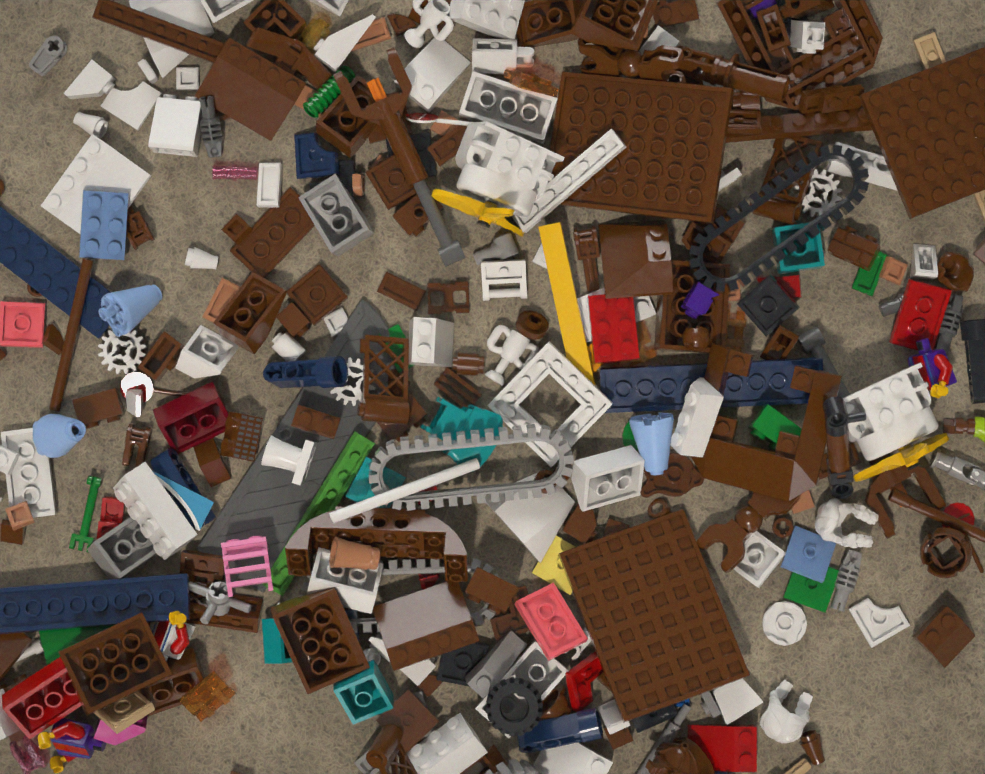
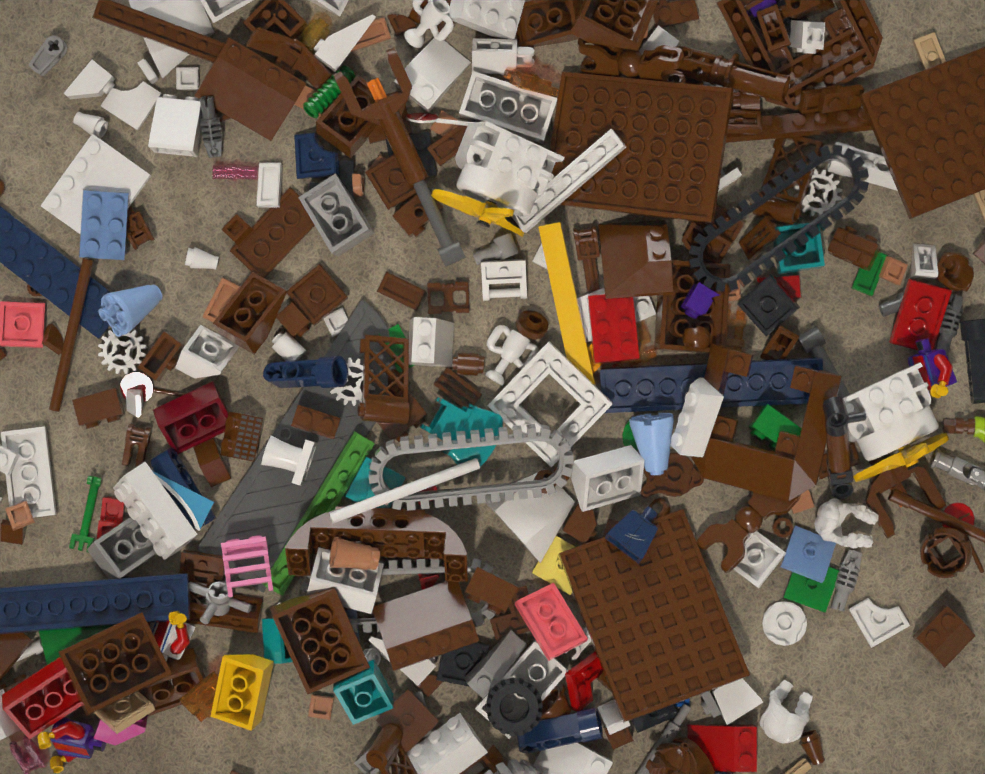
light blue cone [33,414,86,458] -> none
none -> yellow slope [210,654,274,731]
none -> nougat tile [308,694,334,720]
none -> dark blue torso [605,507,658,564]
none -> reddish brown tile [739,216,781,260]

